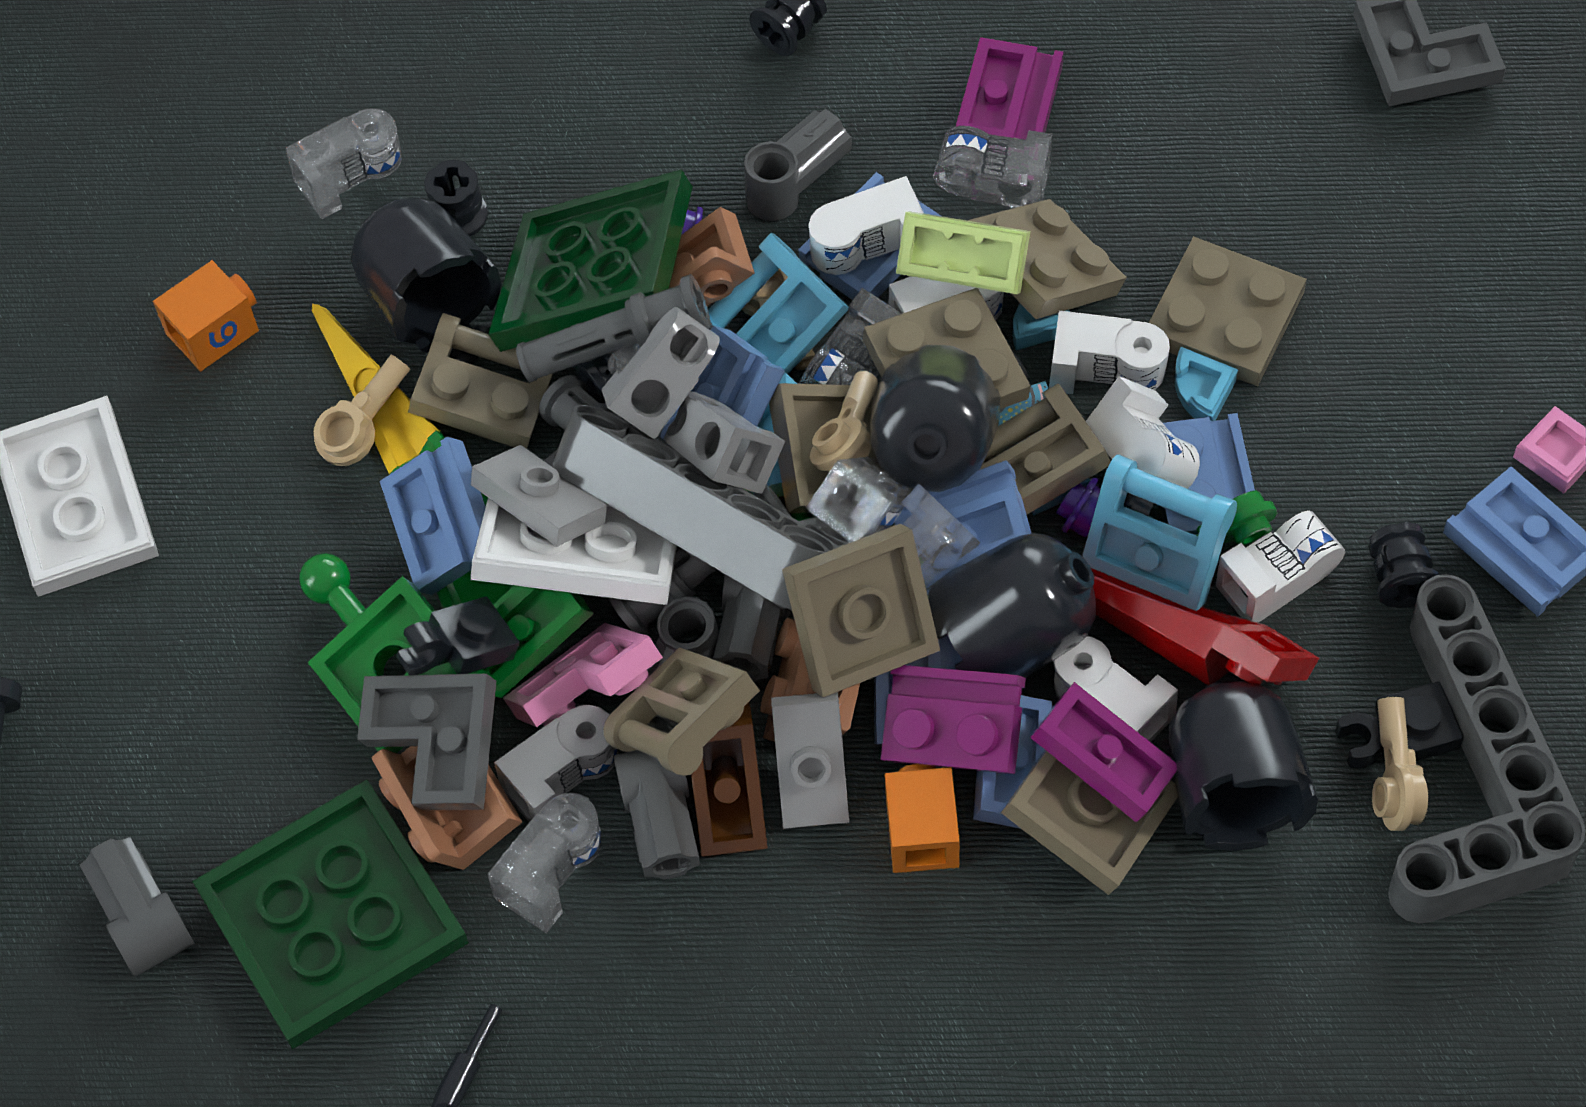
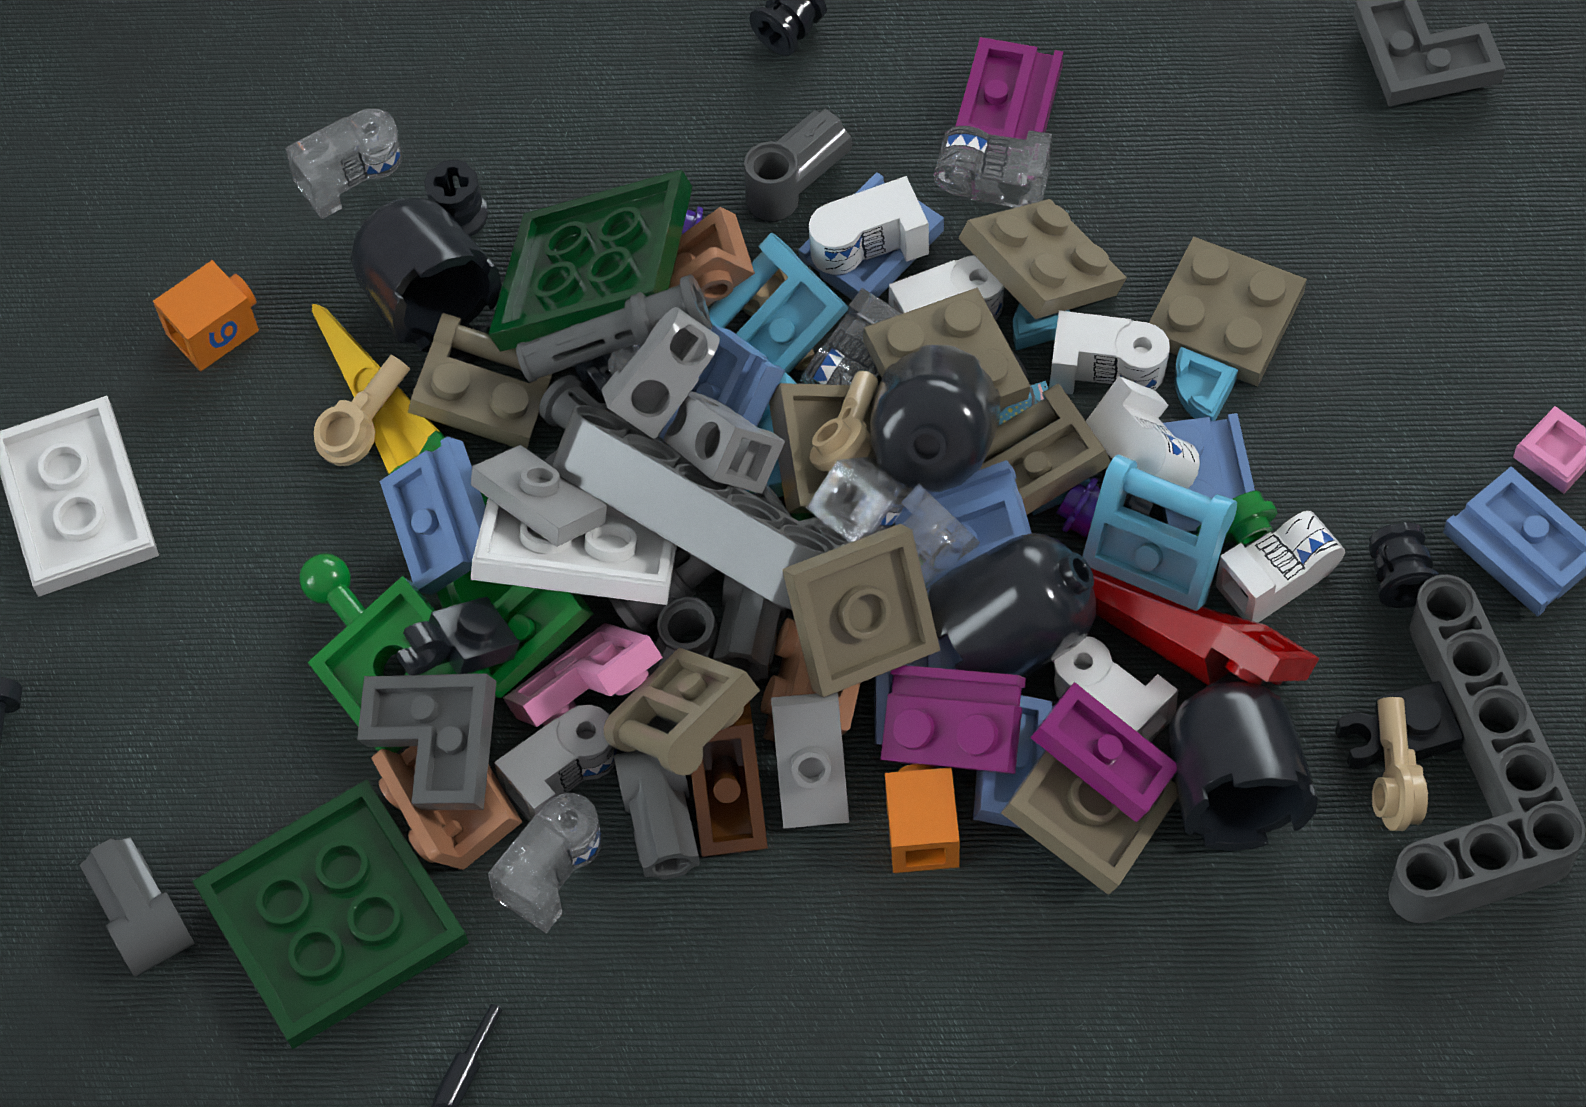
yellowish green plate [896,211,1030,294] -> none

